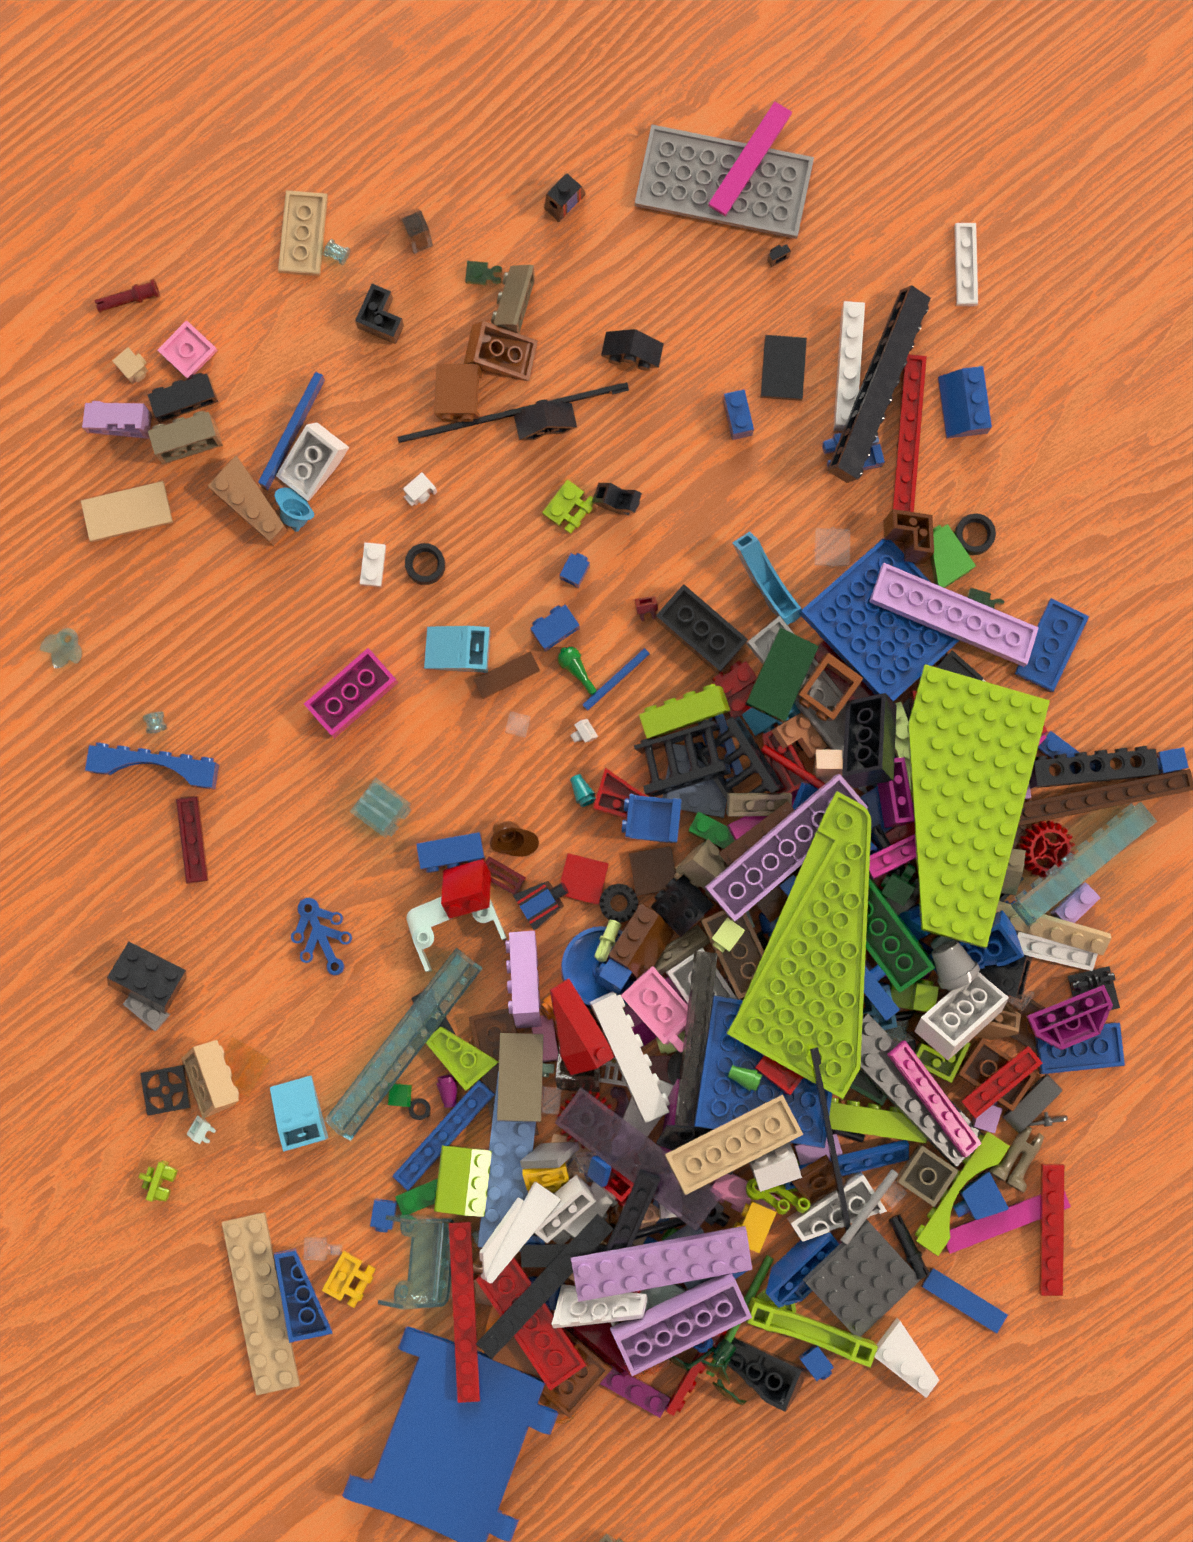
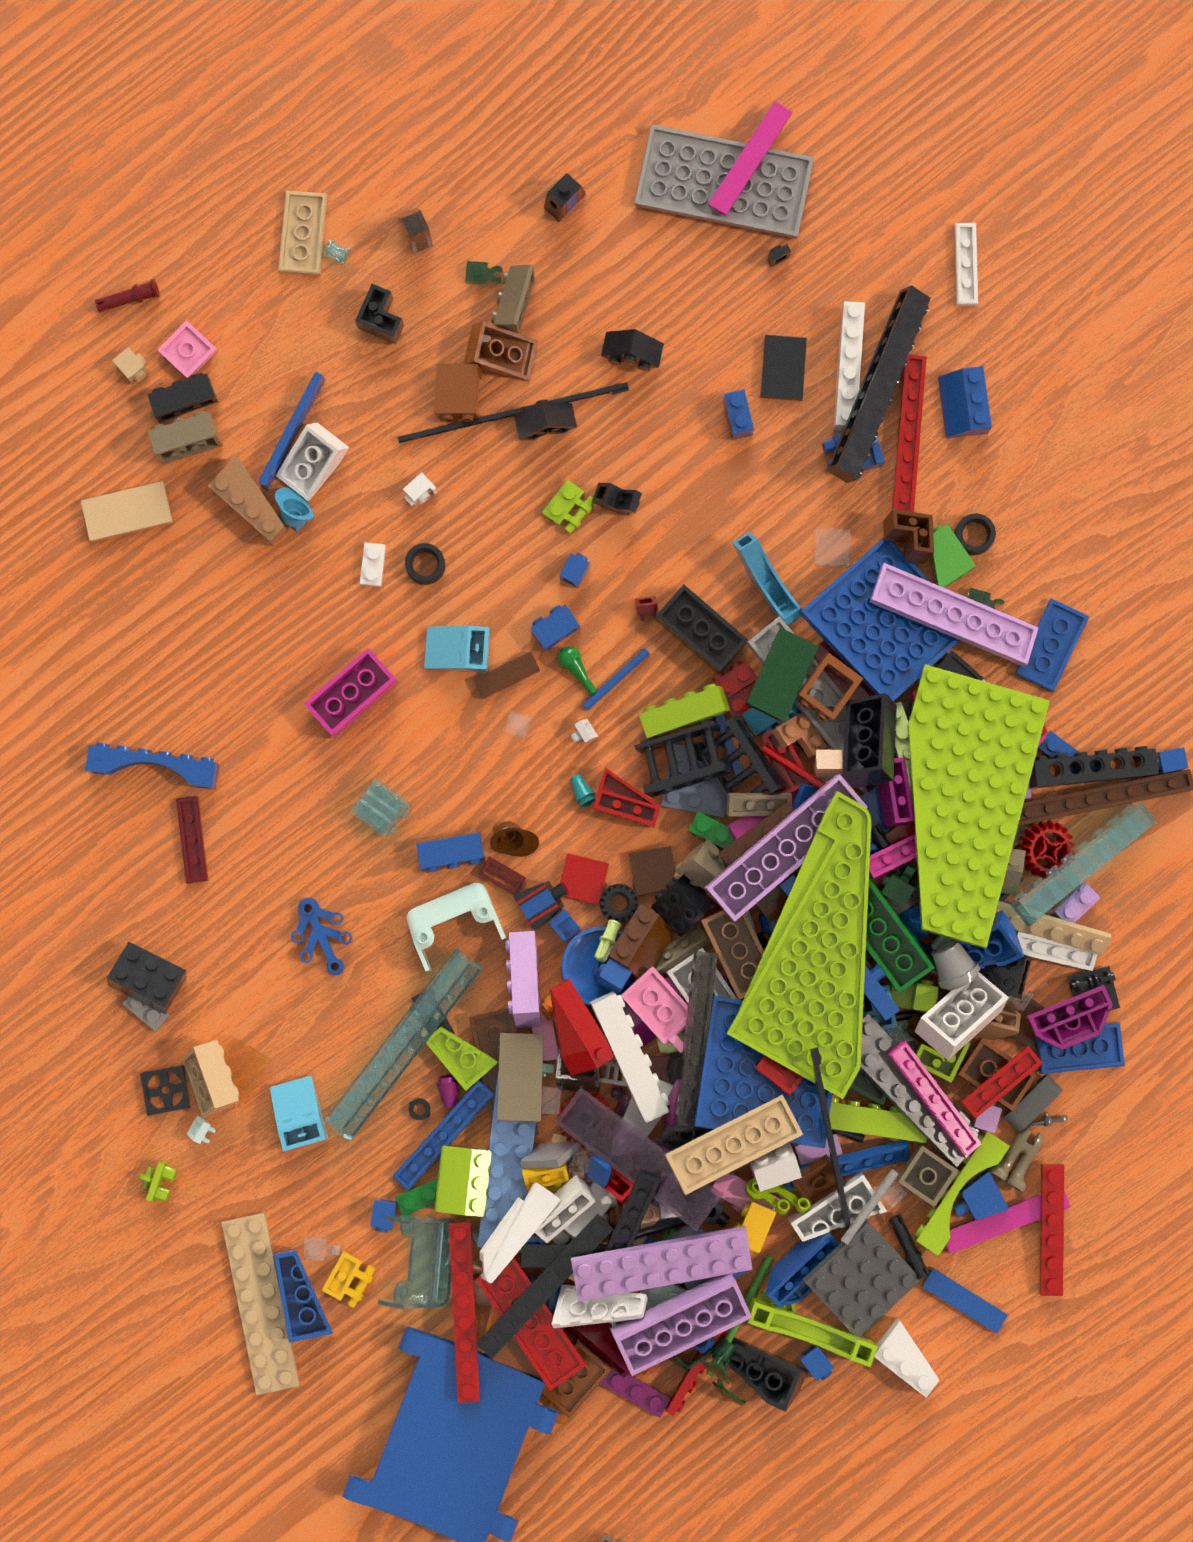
clear light blue plate [40,628,82,668] -> none
lavender wedge [82,401,152,439] -> none
clear light blue wheel [143,712,168,734] -> none
green tile [388,1083,412,1107] -> none
red brick [441,859,491,919] -> none
blue panel [621,794,682,844] -> none
yellowish green brick [711,917,745,953] -> none
bright green cone [728,1065,762,1091] -> none
none -> blue panel [548,909,580,942]

